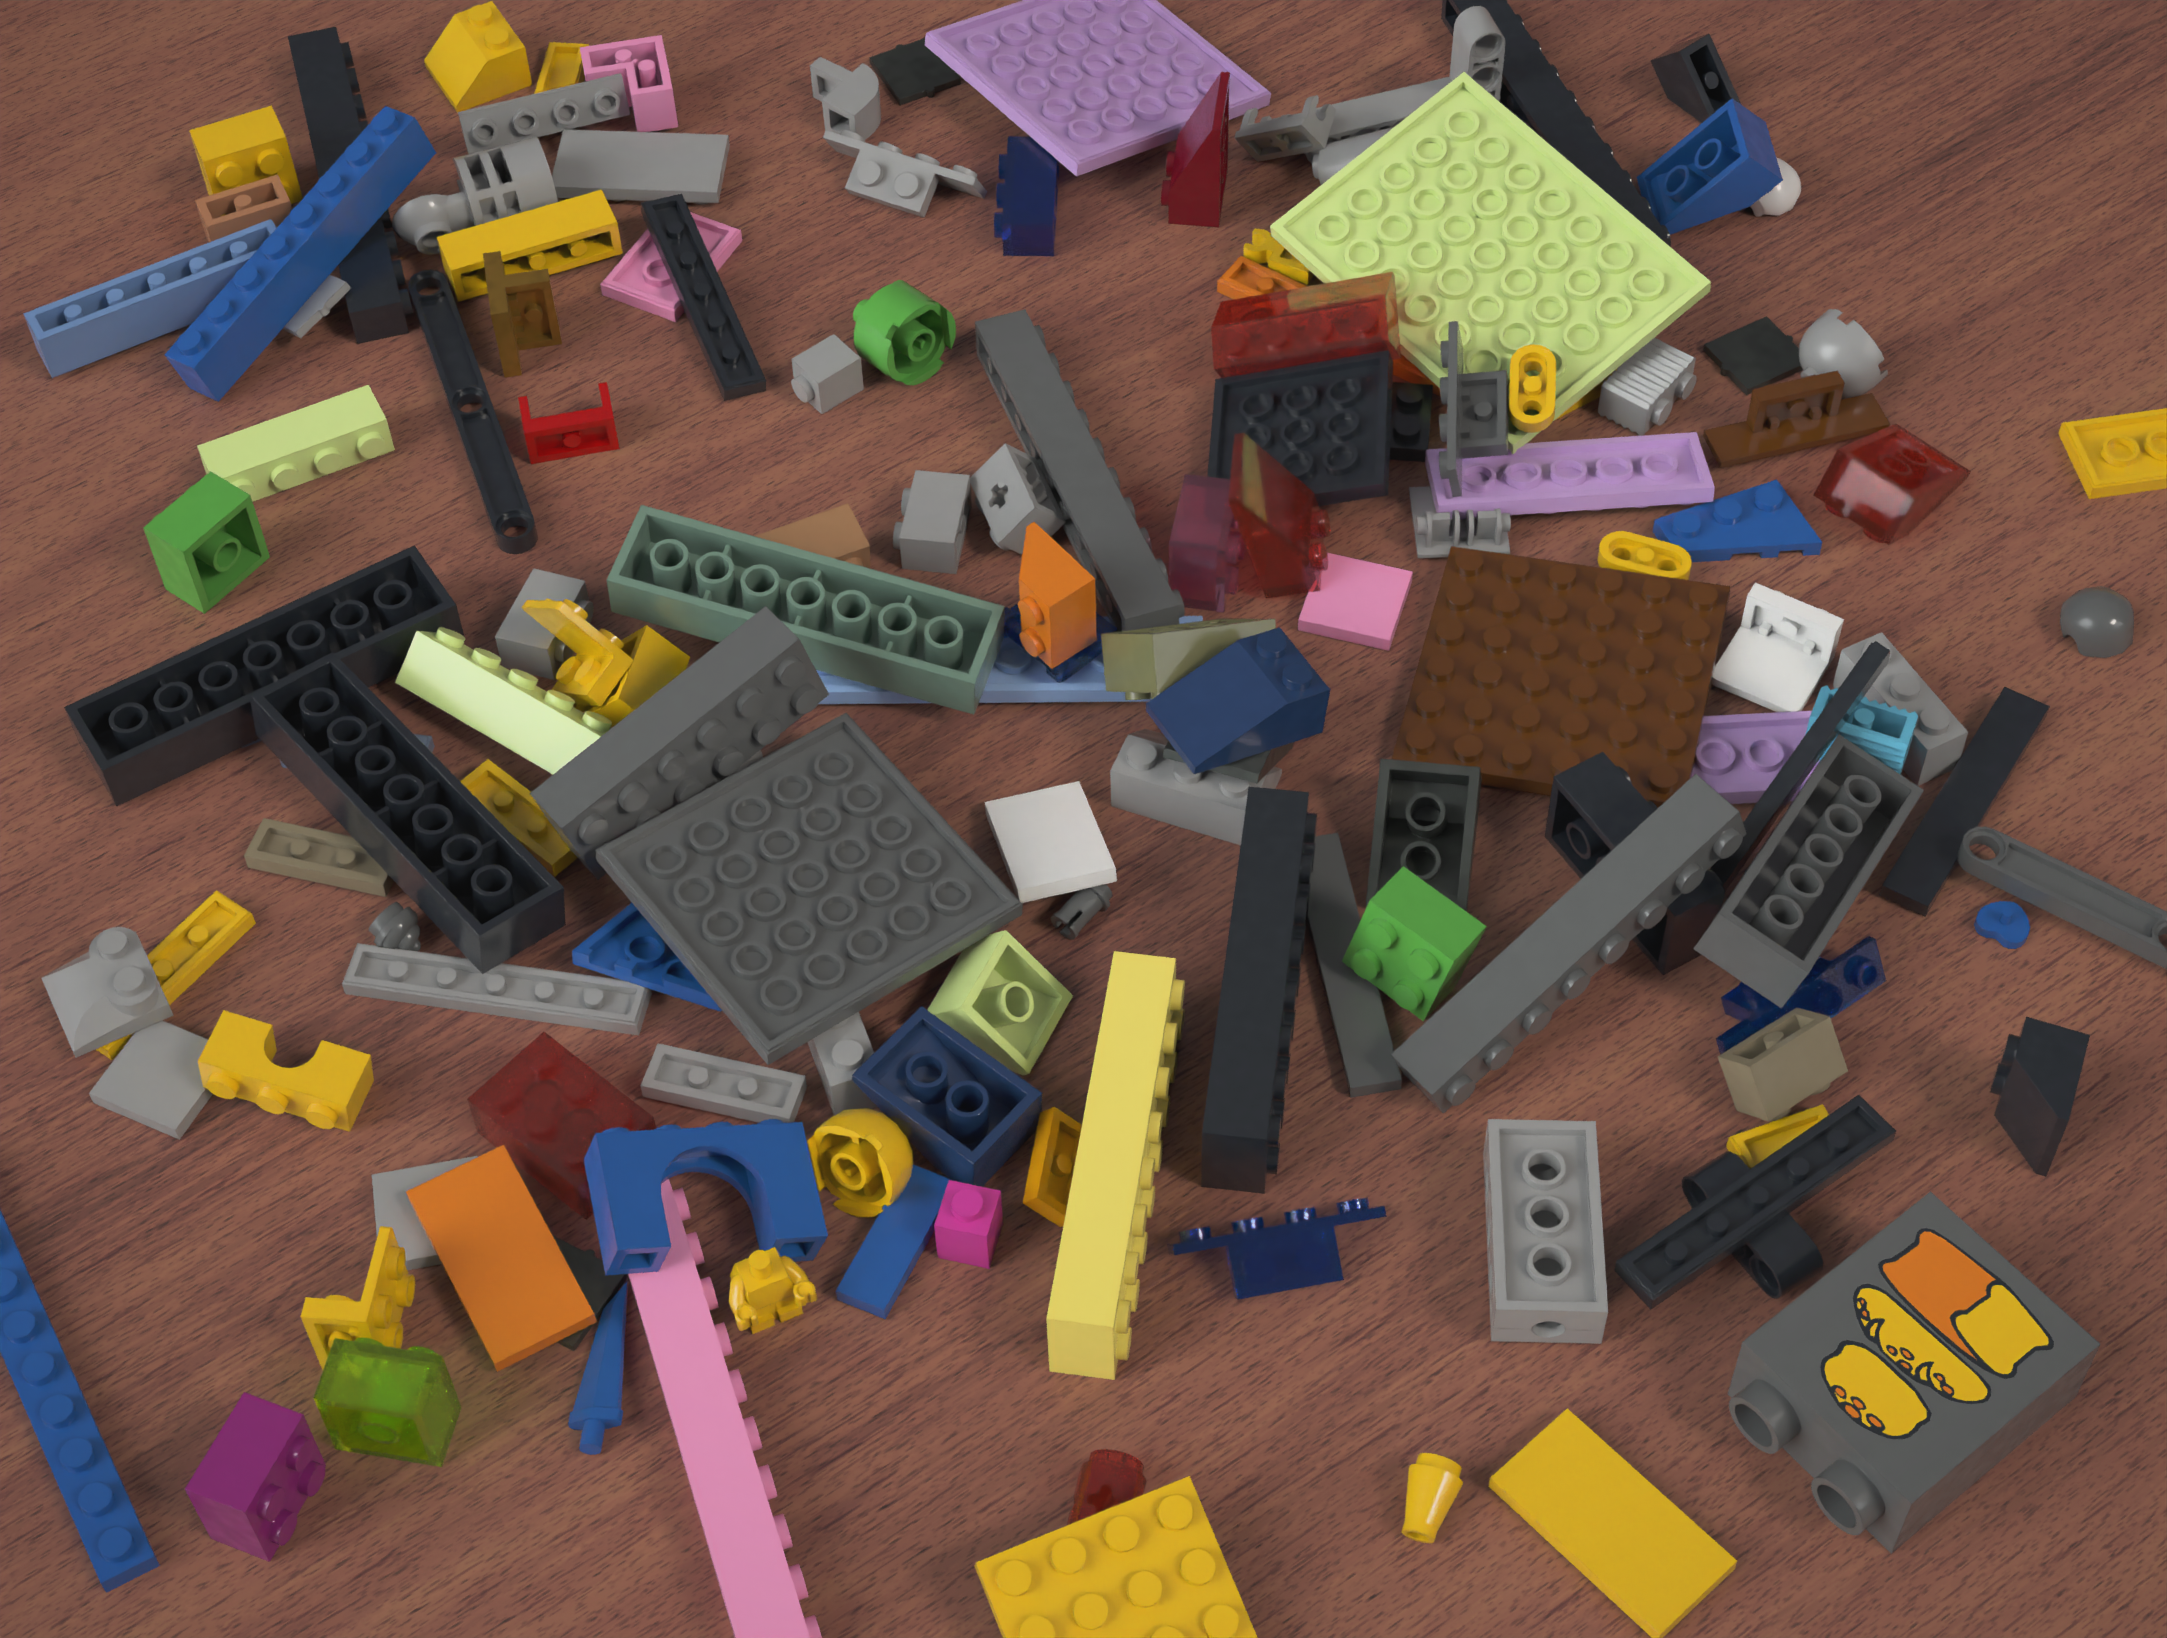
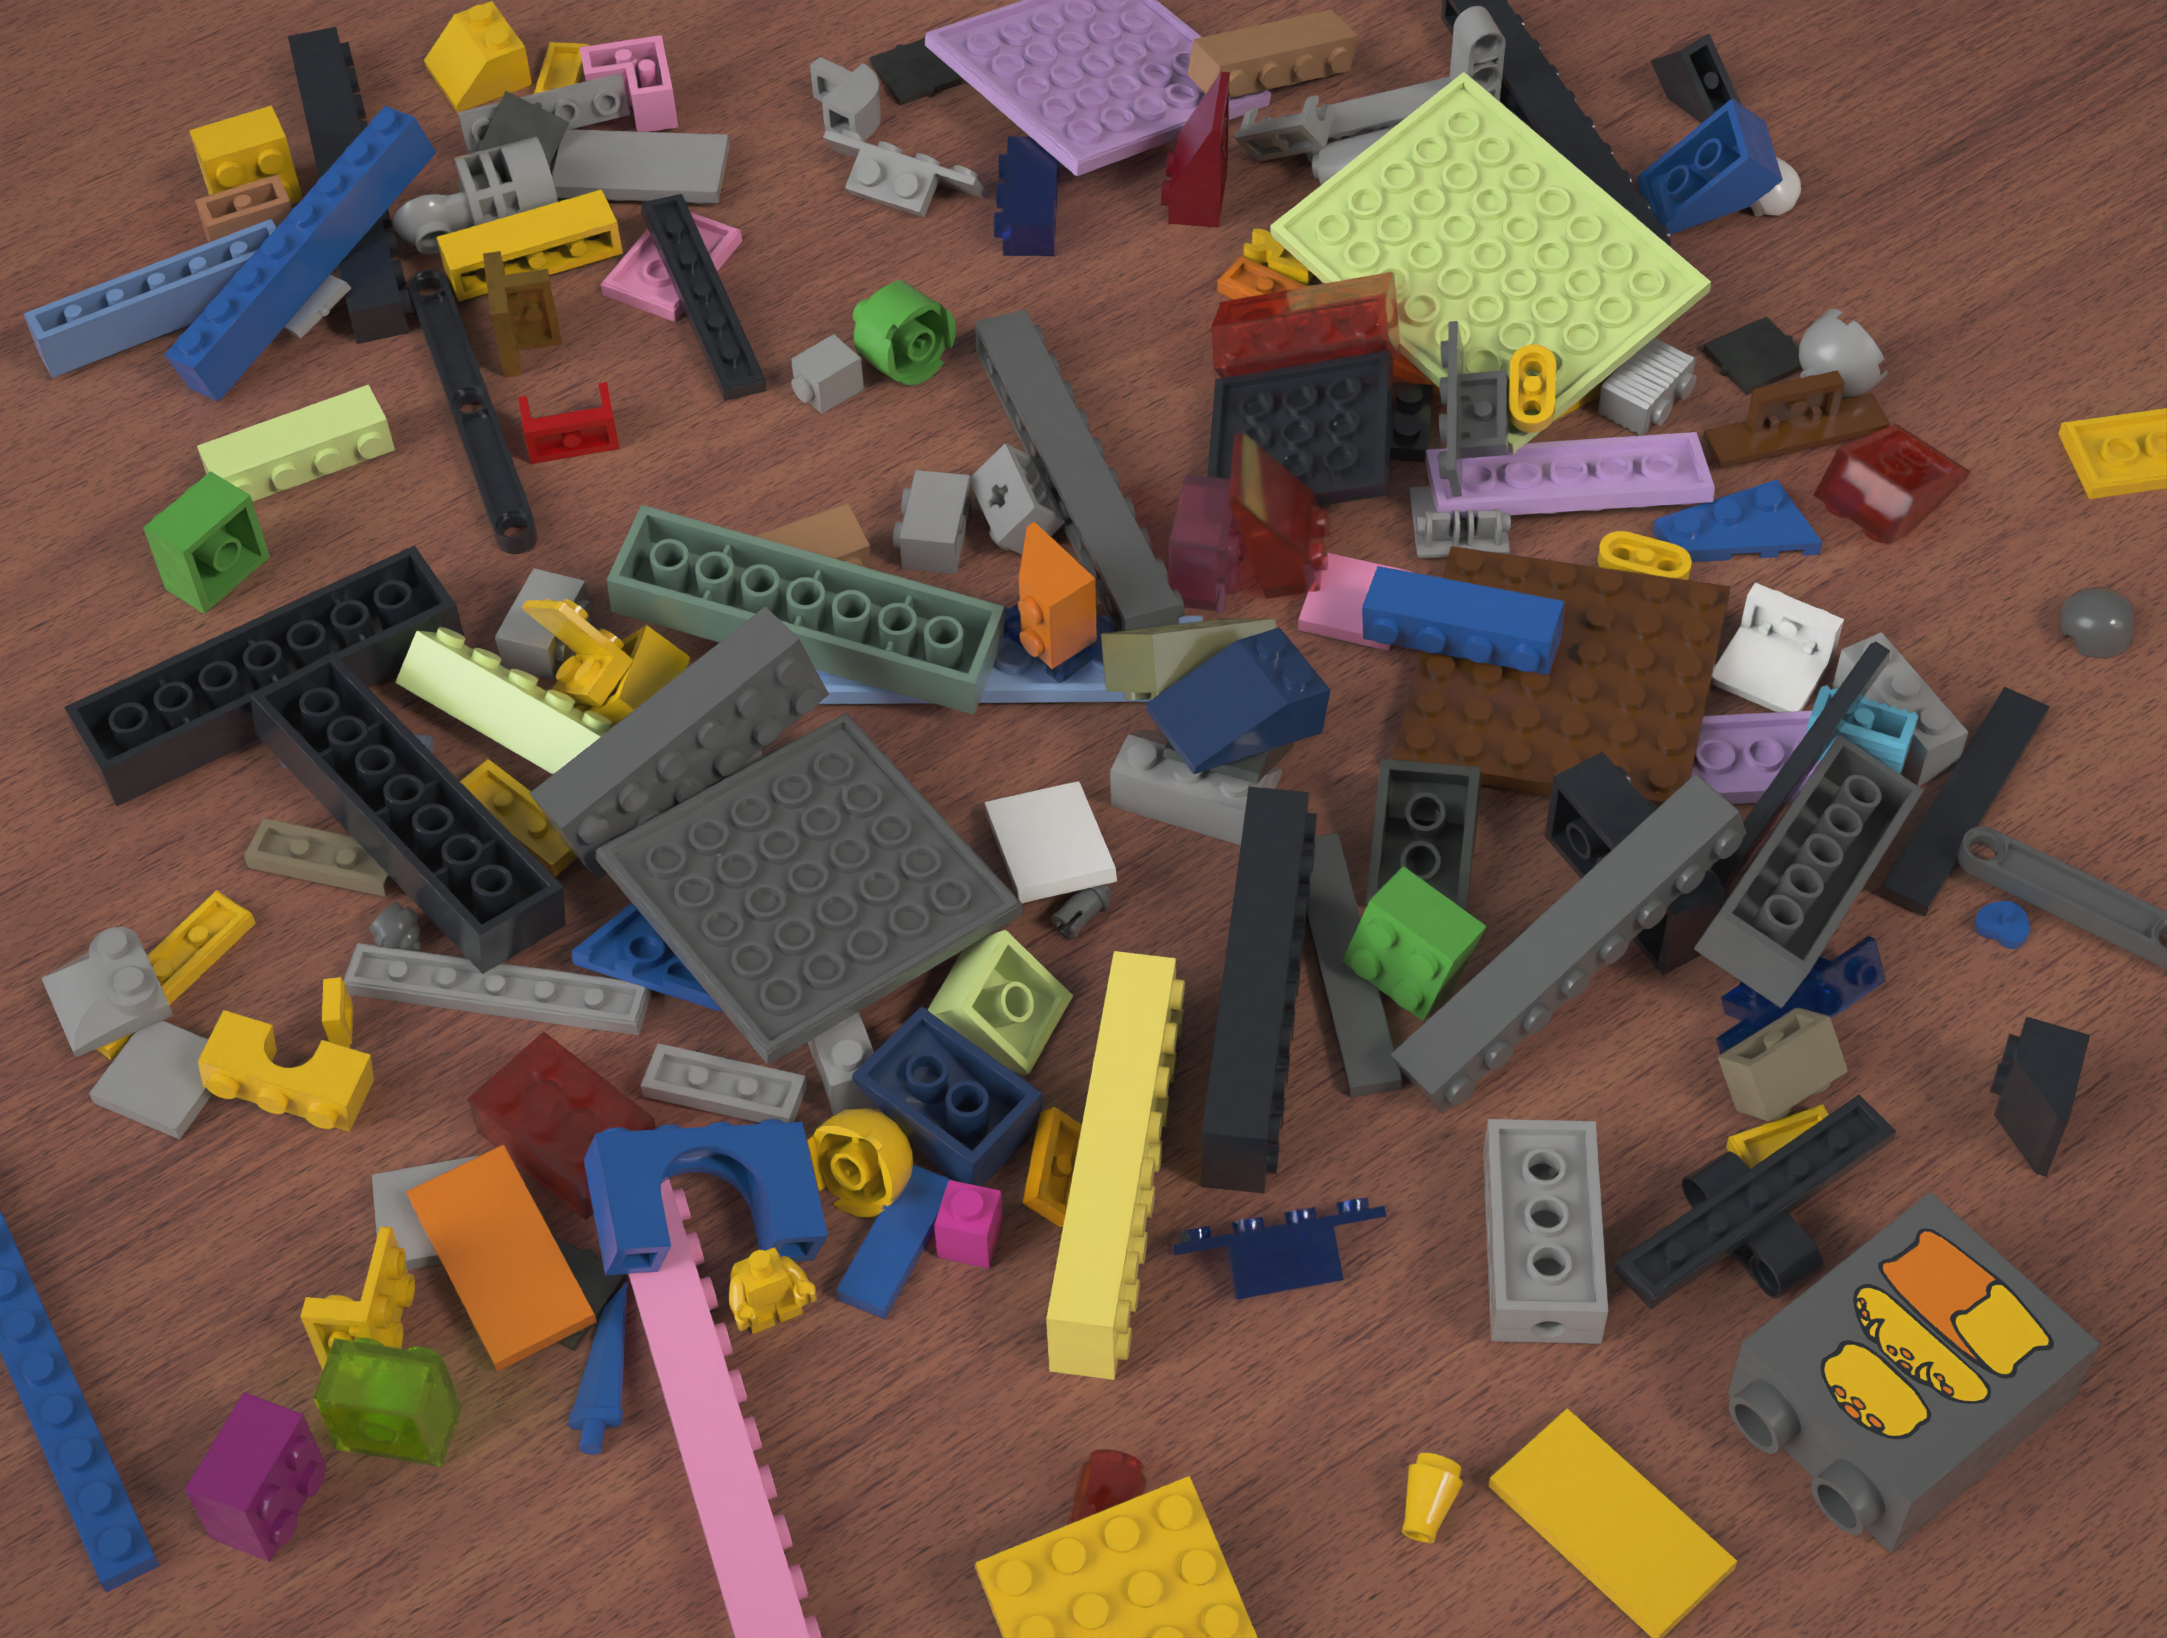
none -> yellow tile [322,977,353,1048]
none -> pearl dark grey piece [477,91,569,166]
none -> medium nougat brick [1187,9,1358,98]
none -> blue brick [1362,566,1564,675]

